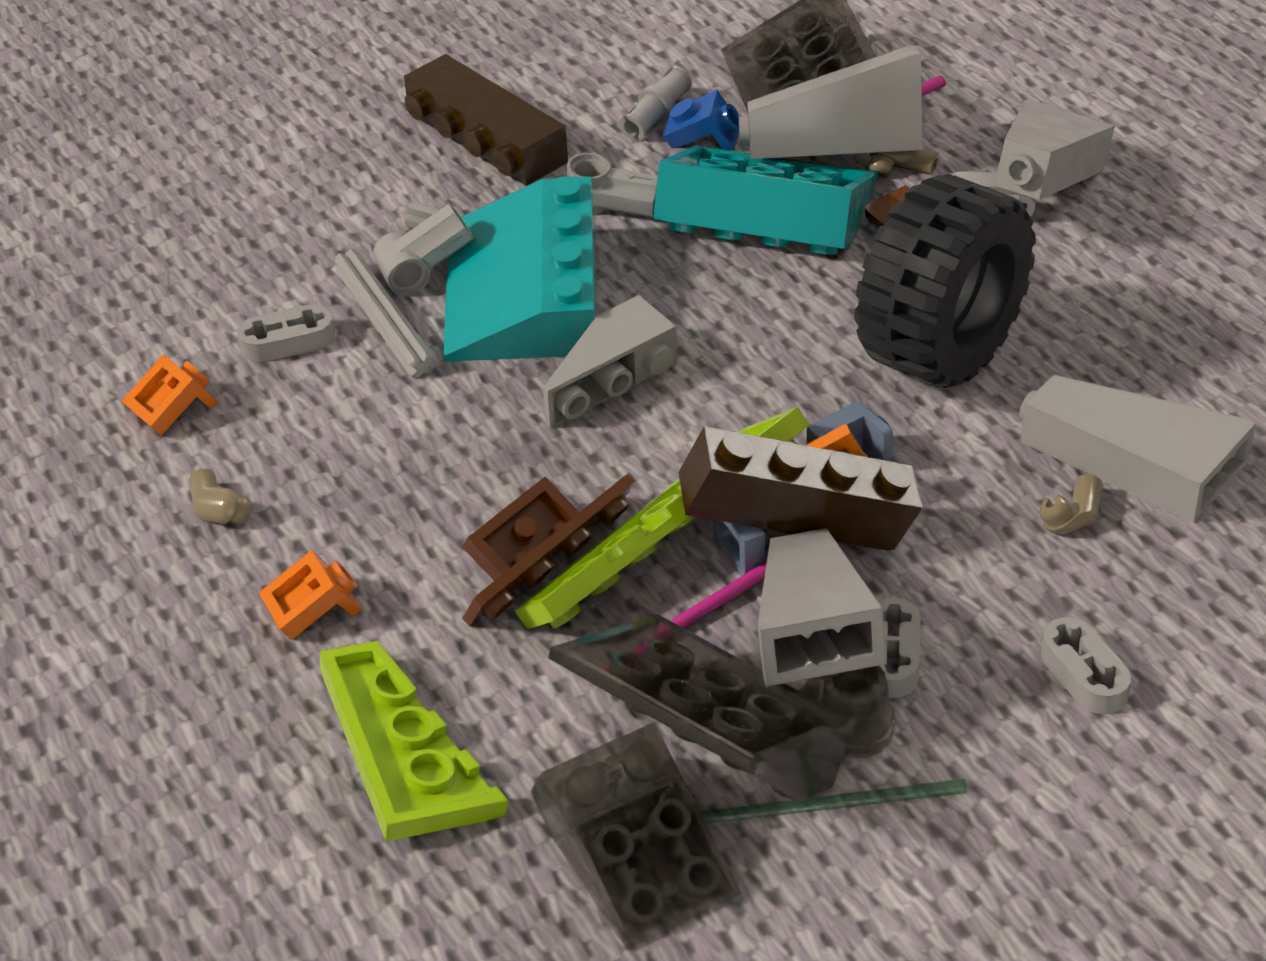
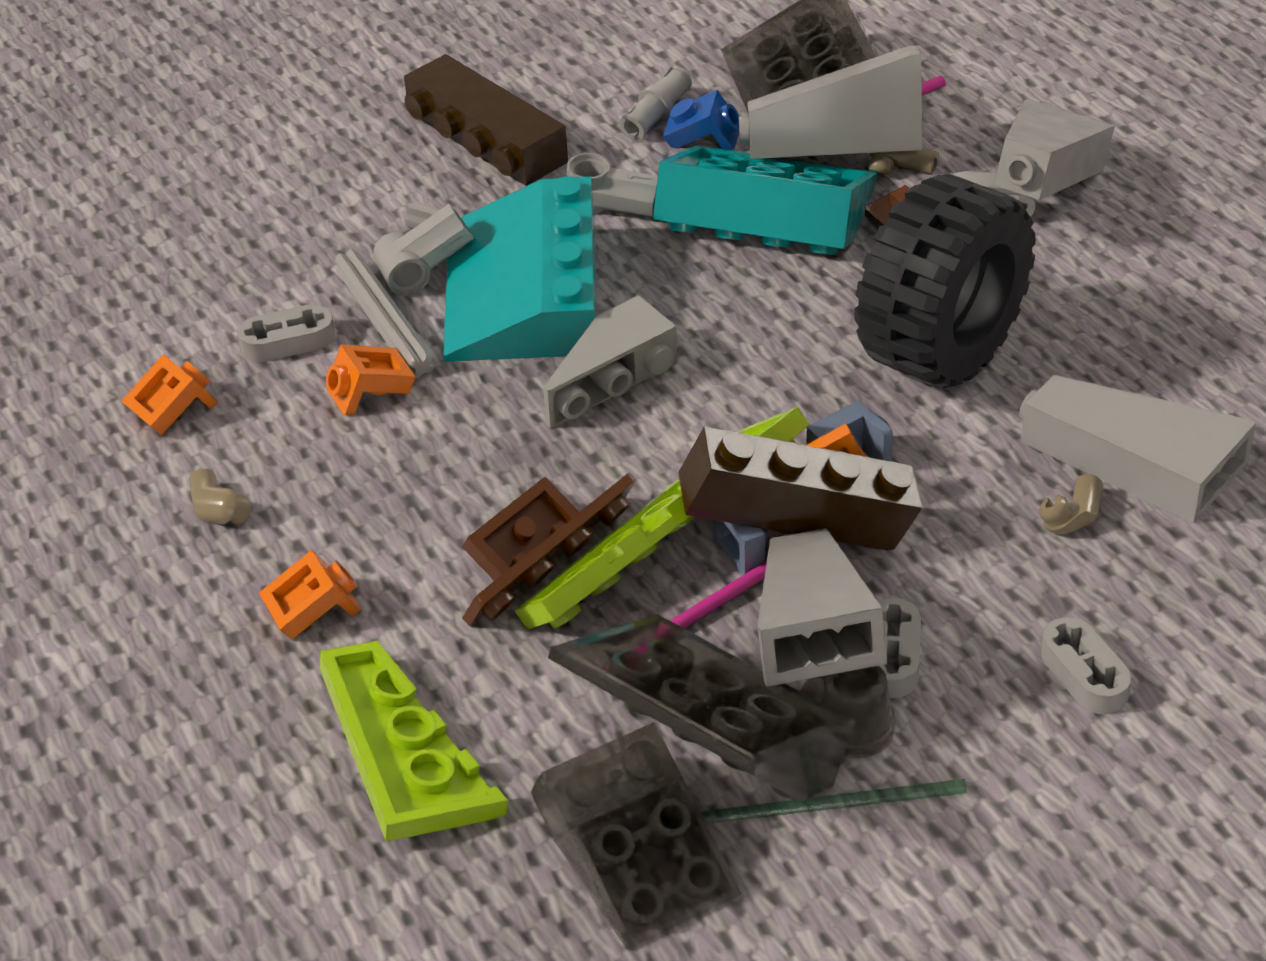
none -> orange bracket [326,344,416,415]

